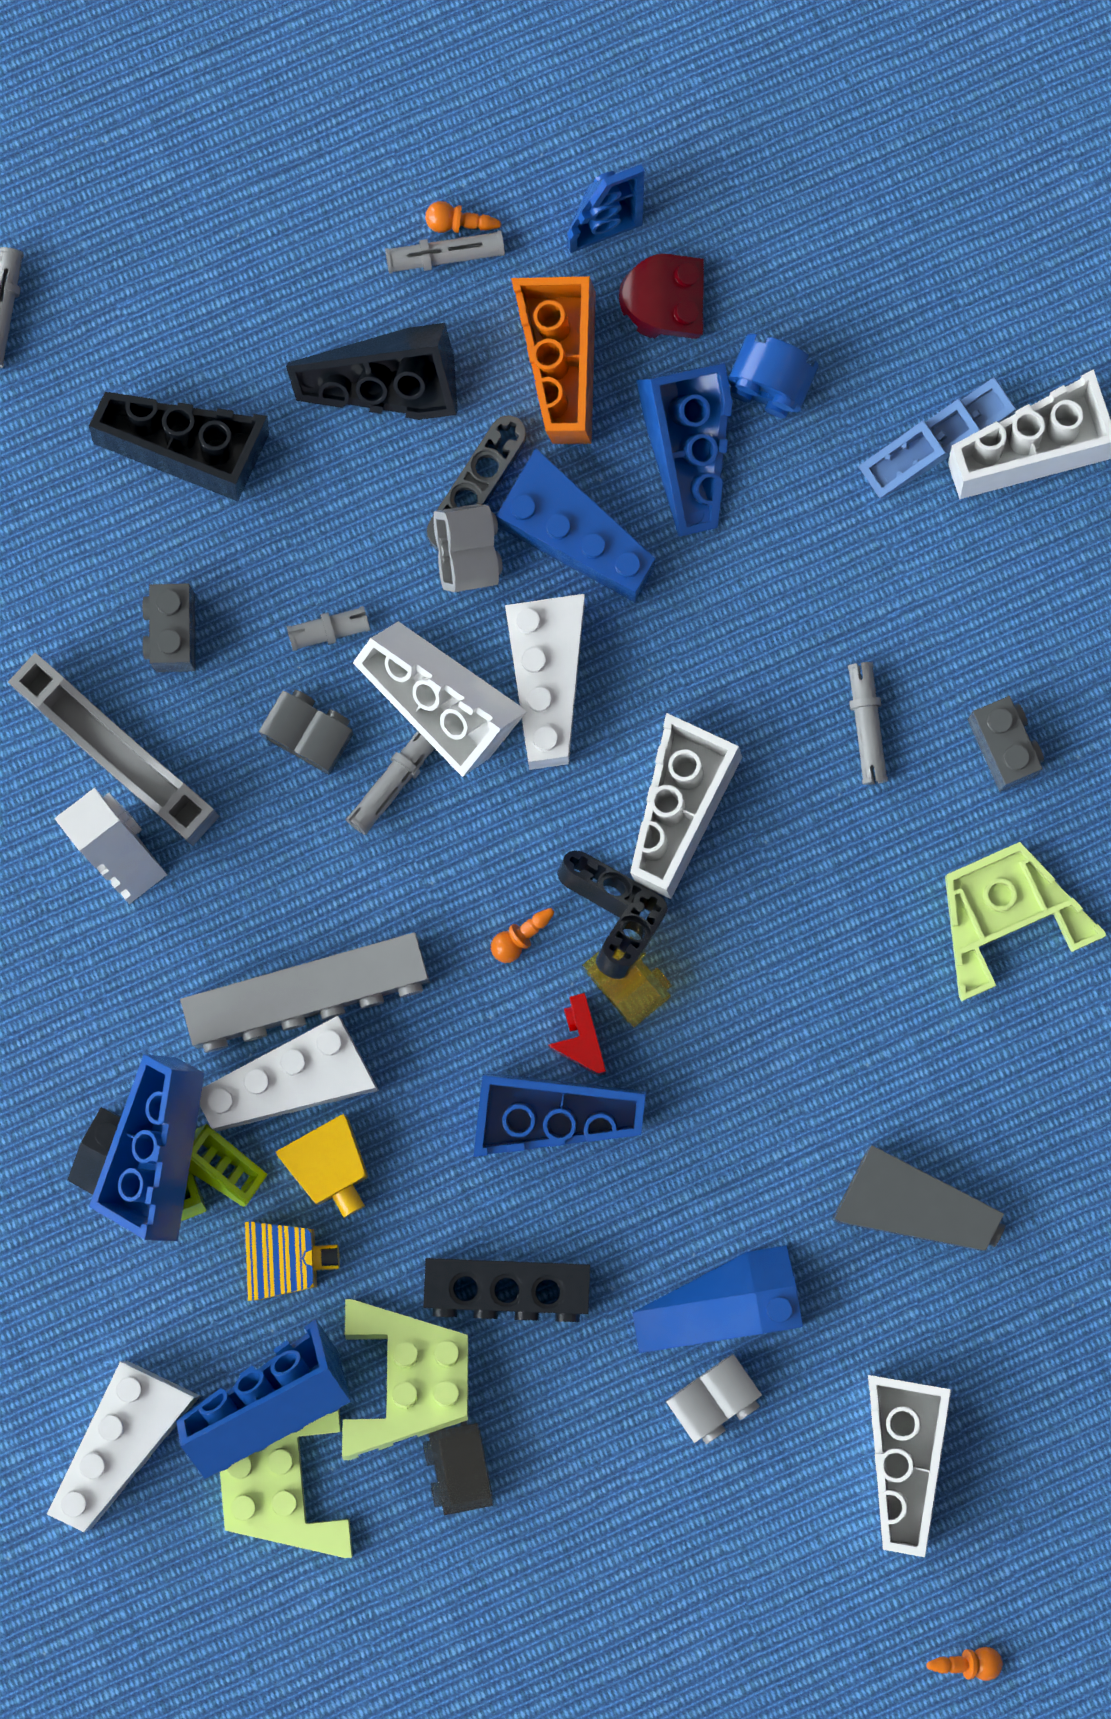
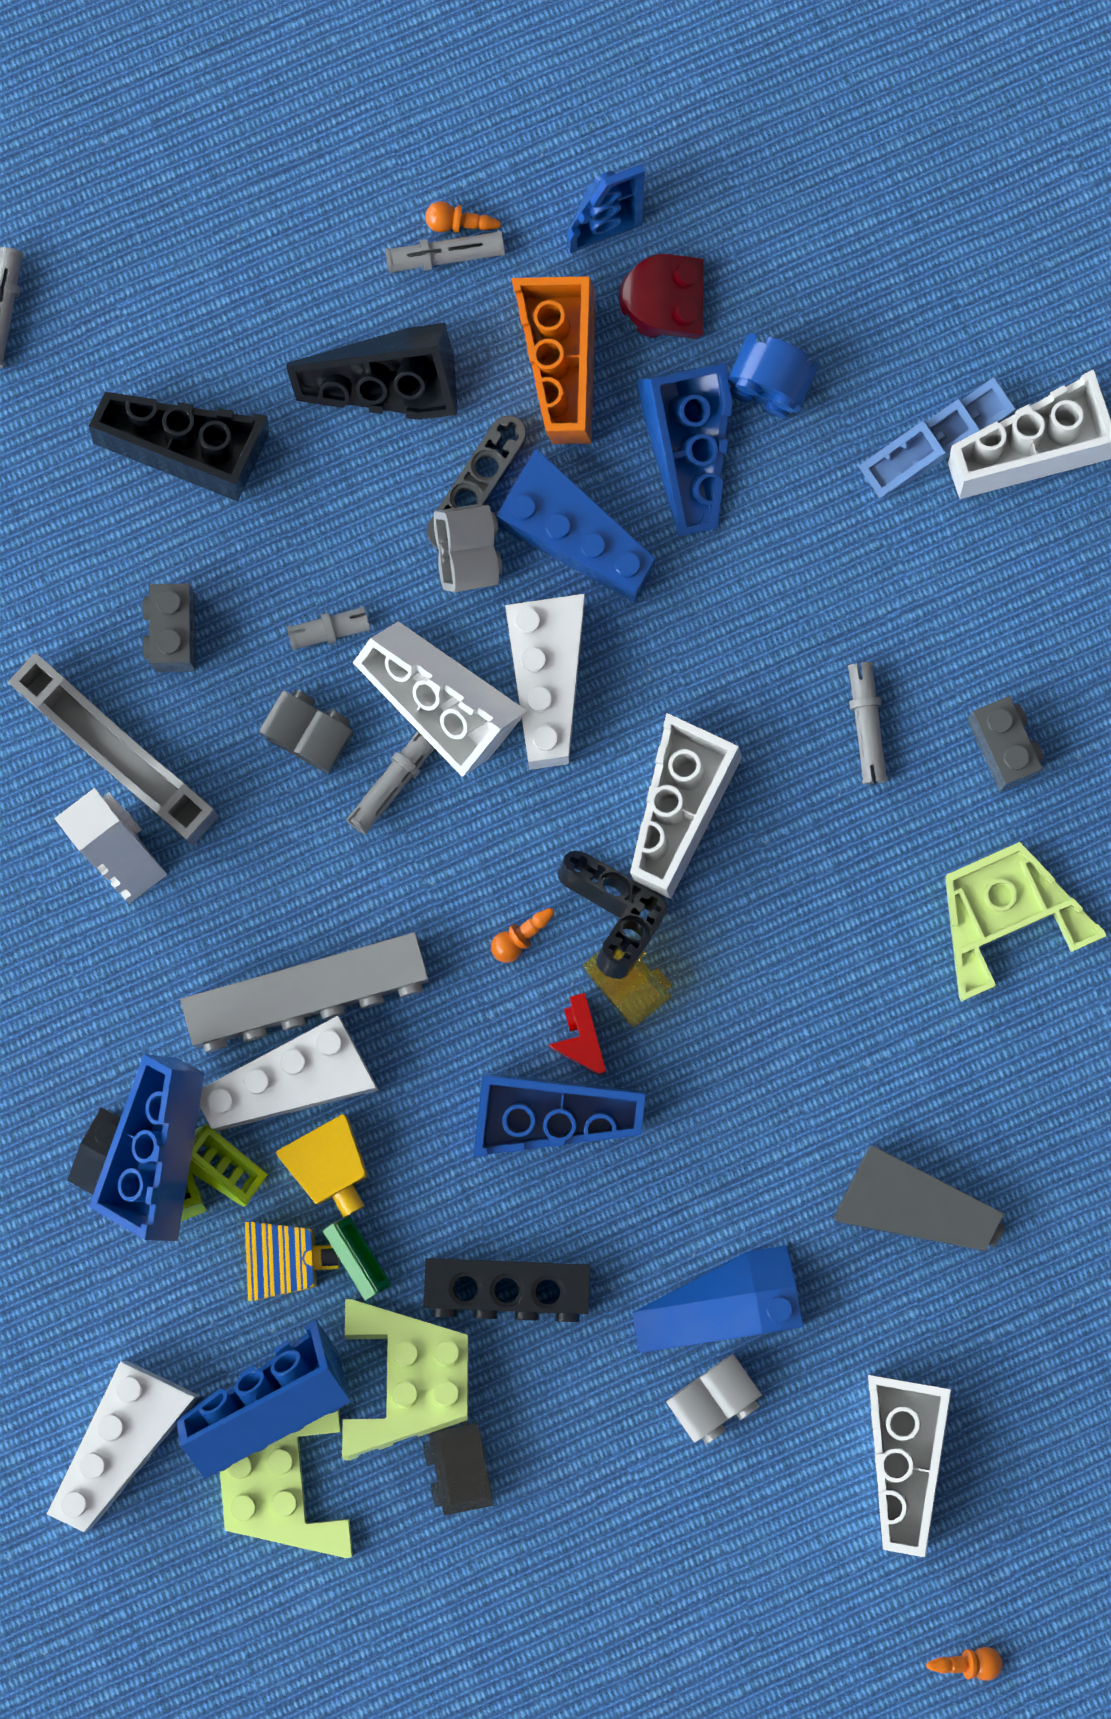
none -> green tile [322,1216,392,1301]

